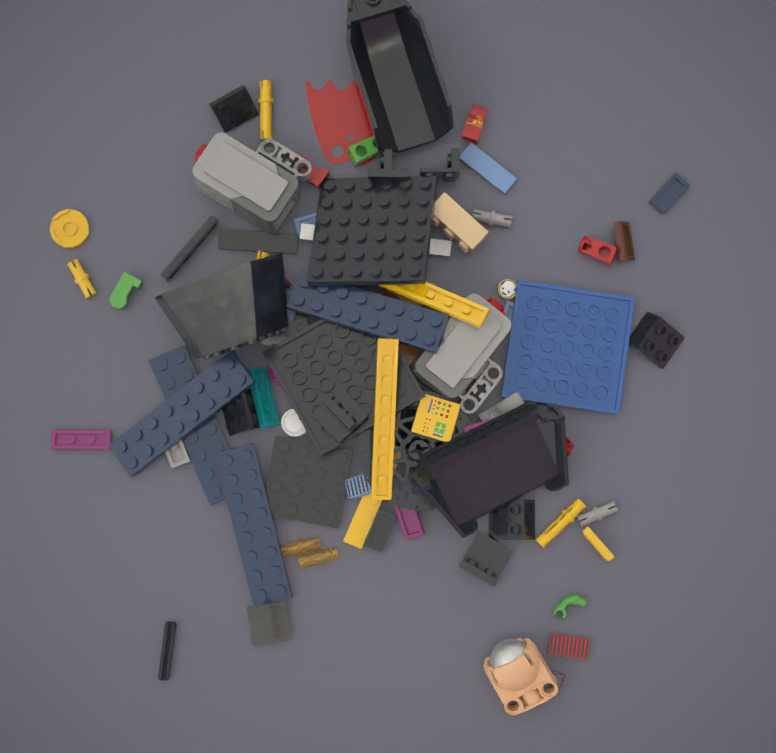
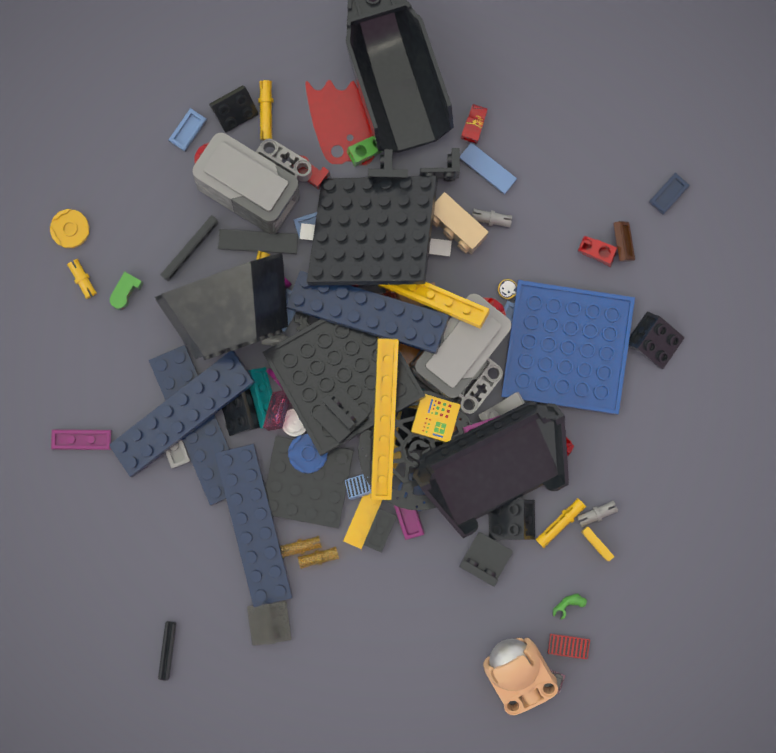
none -> medium blue tile [169,108,207,152]
none -> clear pink plate [263,390,289,431]
none -> blue tile [288,434,328,473]

